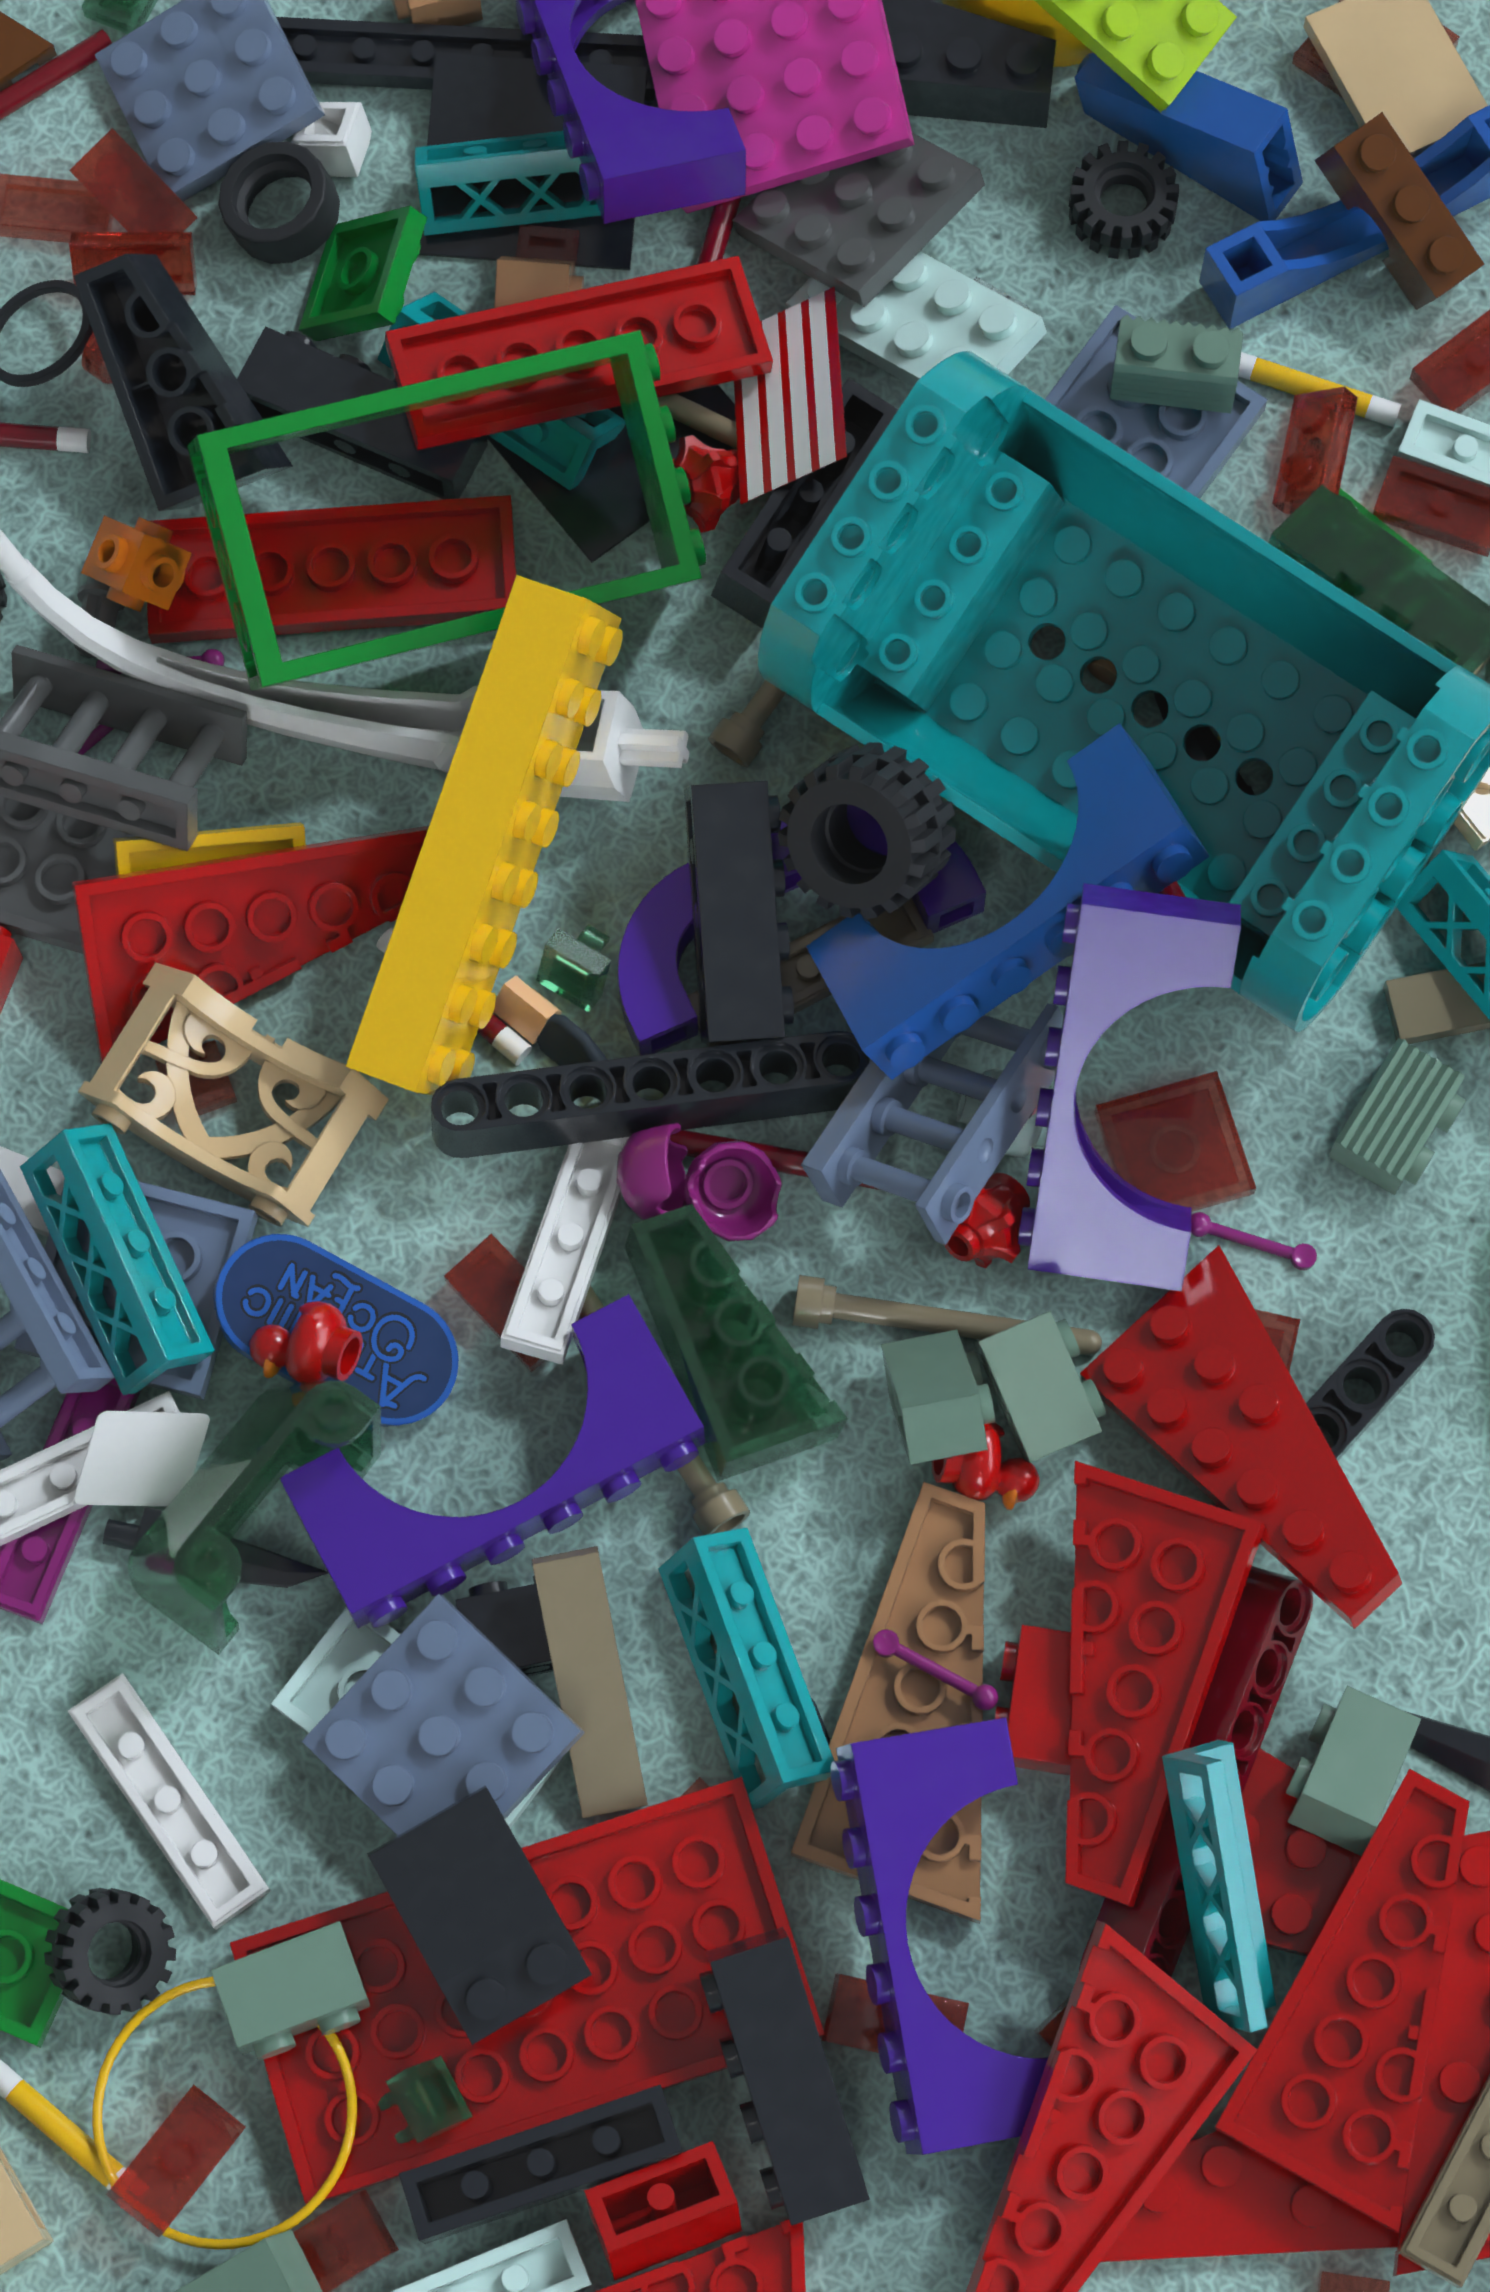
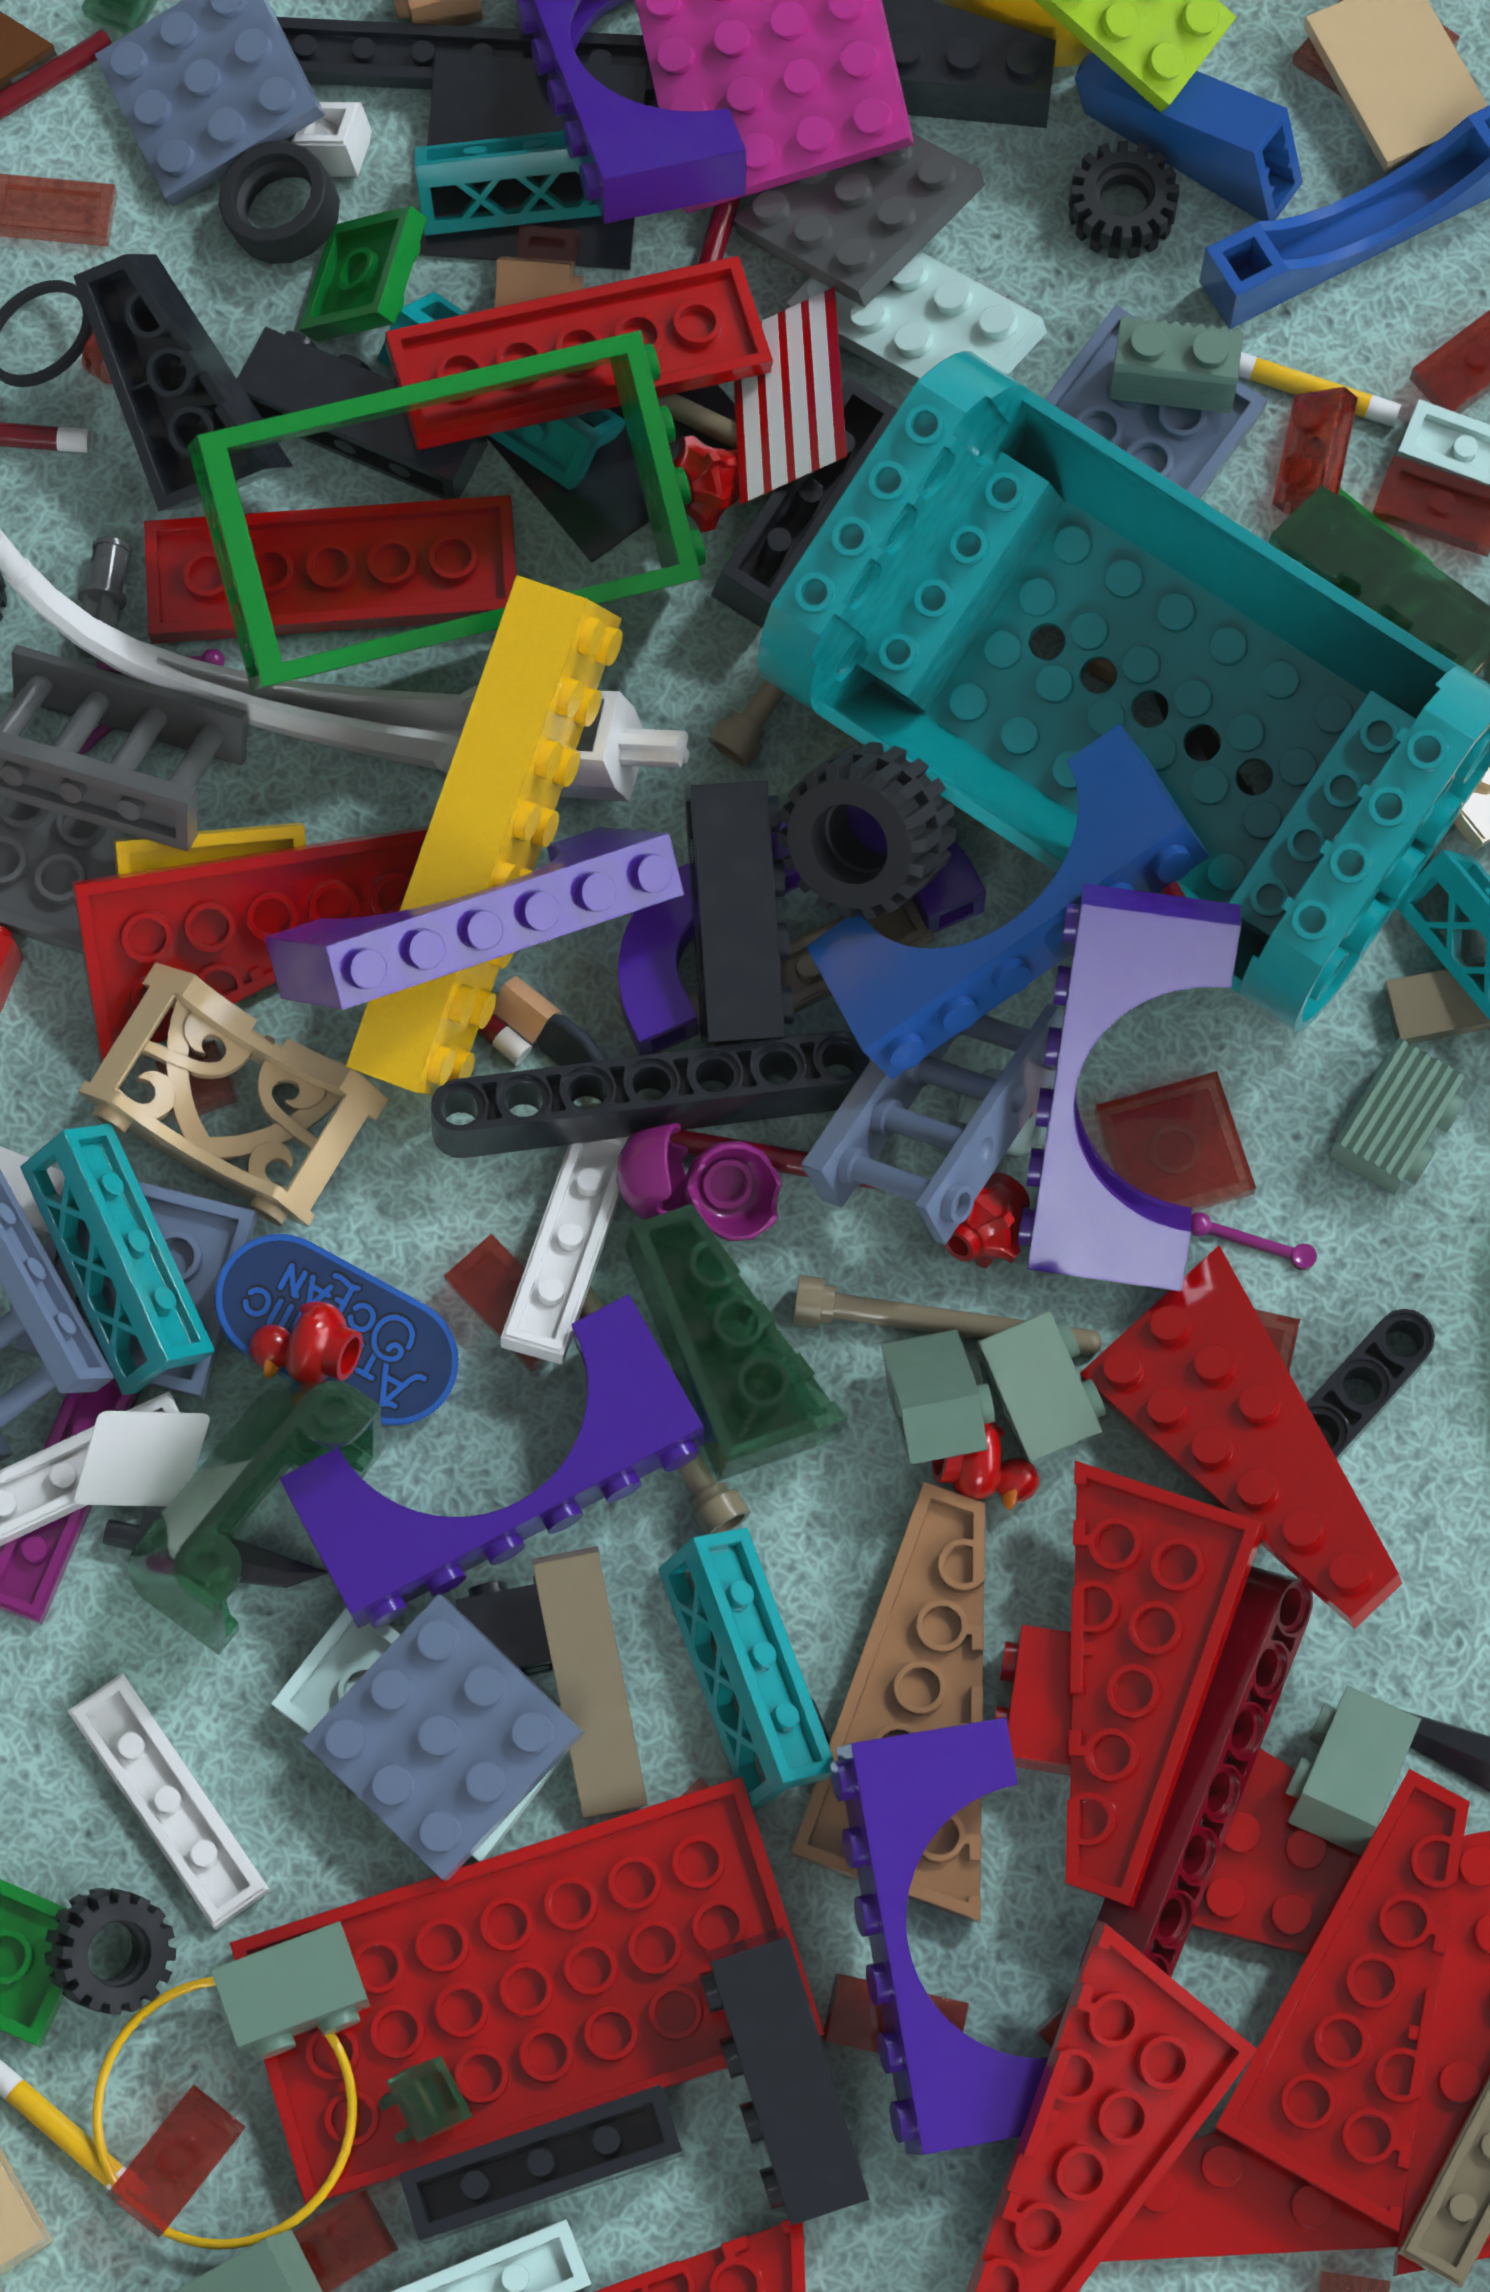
clear red plate [69,128,199,257] -> none
clear red tile [69,232,197,295] -> none
orange brick [81,515,192,612] -> none
black slope [367,1785,592,2045] -> none
clear green tile [536,925,612,1013] -> none
red brick [584,2141,742,2281] -> none
magenta hinge [873,1629,999,1710] -> none
teal fence [1162,1740,1276,2033] -> none
reddish brown arch [1314,112,1485,310] -> none
none -> arch [265,827,684,1010]

